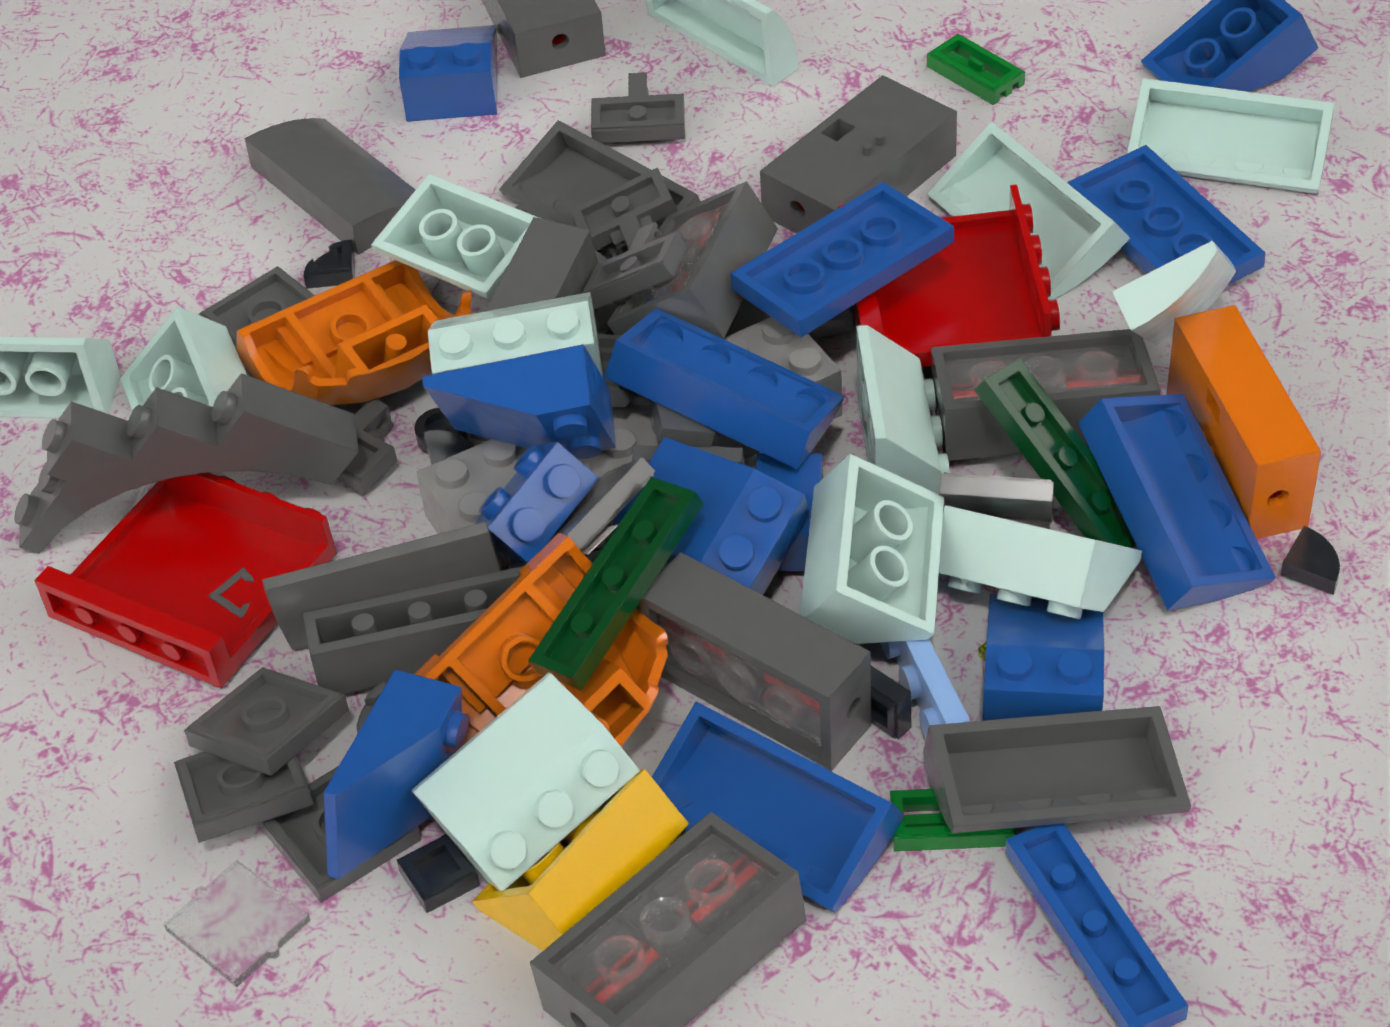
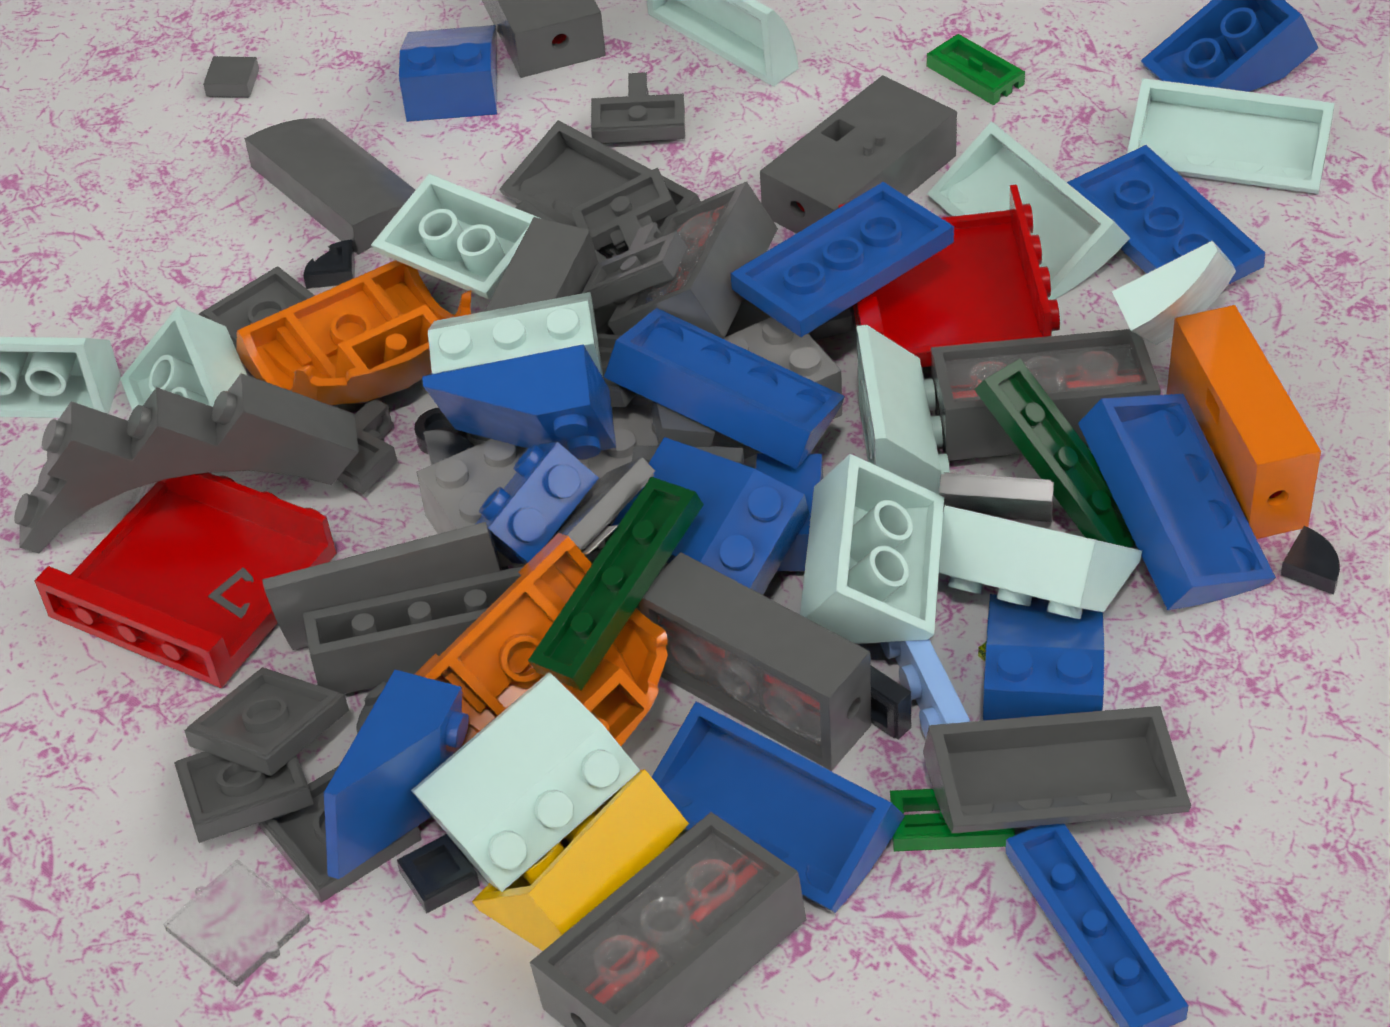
none -> dark grey tile [203,56,259,98]

